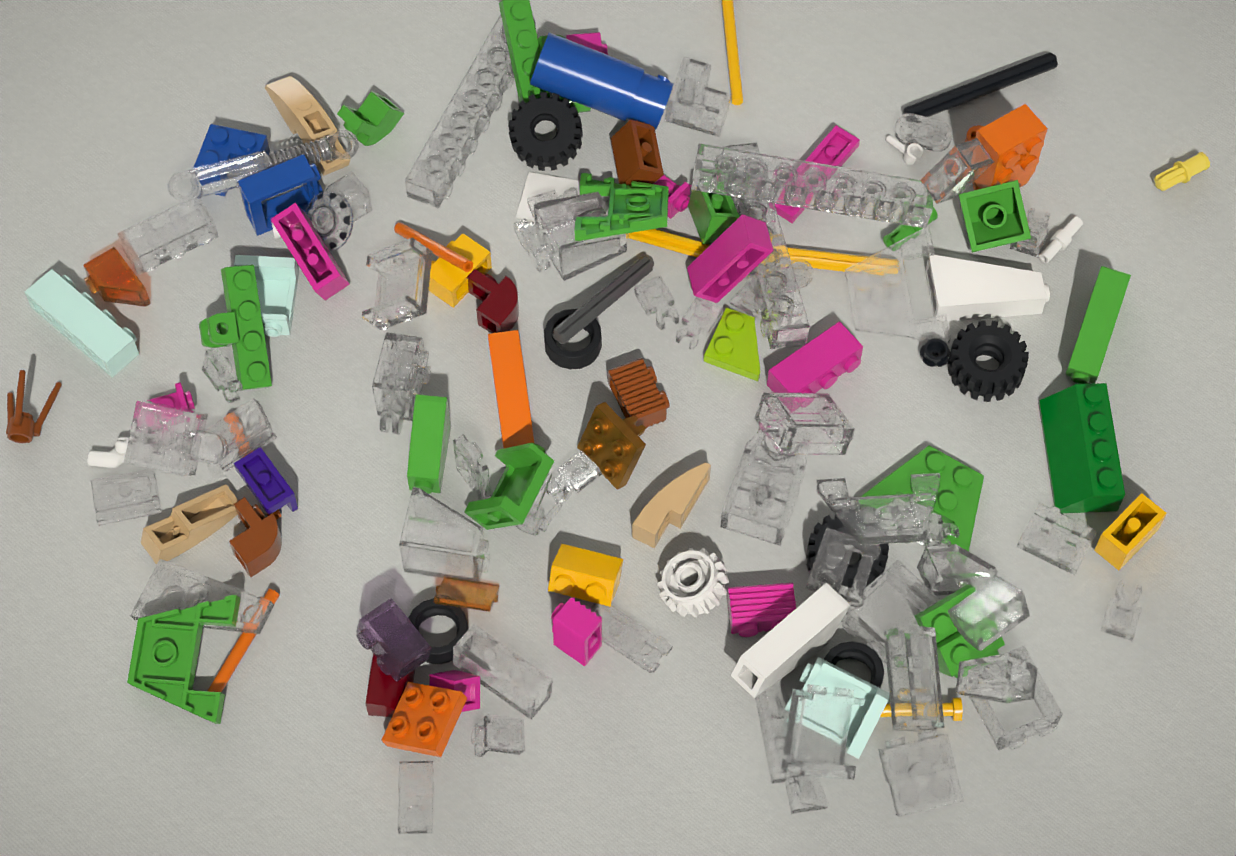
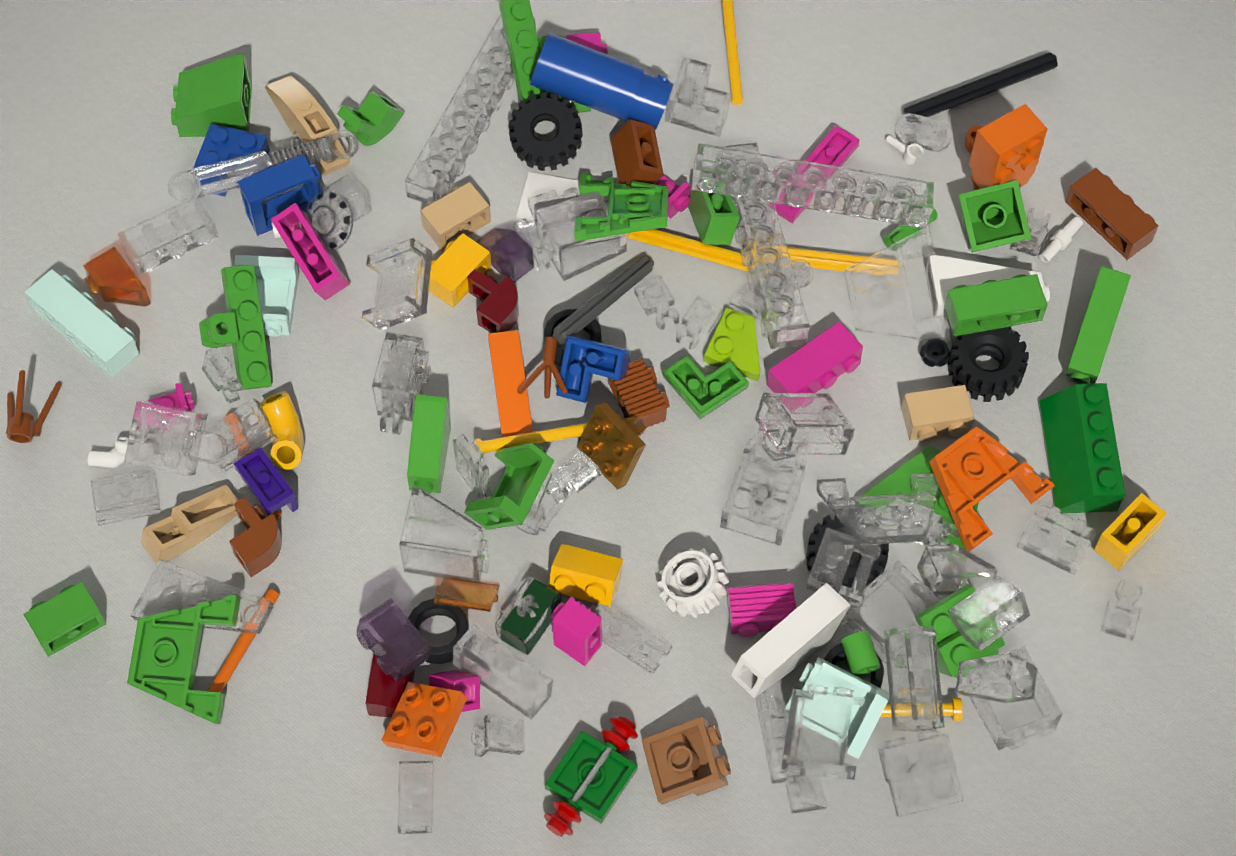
orange piece [394,222,473,272] -> none
tan slope [632,462,711,549] -> none
dark pink brick [687,214,773,303] -> none
clear piece [920,138,994,204] -> none
light yellow axle [1154,152,1210,191] -> none
none -> bright green brick [23,581,106,657]
none -> bright green slope [171,54,252,137]
none -> yellow cylinder [259,391,304,470]
none -> tan brick [420,182,491,251]
none -> yellow bar [474,414,622,458]
none -> clear purple slope [476,228,534,283]
none -> piece [495,576,562,655]
none -> dark orange plant [517,336,568,398]
none -> green plate [544,716,638,837]
none -> blue brick [556,335,630,403]
none -> medium nougat plate [641,717,731,805]
none -> bright green brick [662,356,749,420]
none -> bright green piece [841,631,880,676]
none -> tan brick [901,385,974,441]
none -> orange wing [929,426,1055,553]
none -> bright green brick [944,274,1048,336]
none -> dark orange brick [1065,168,1159,260]

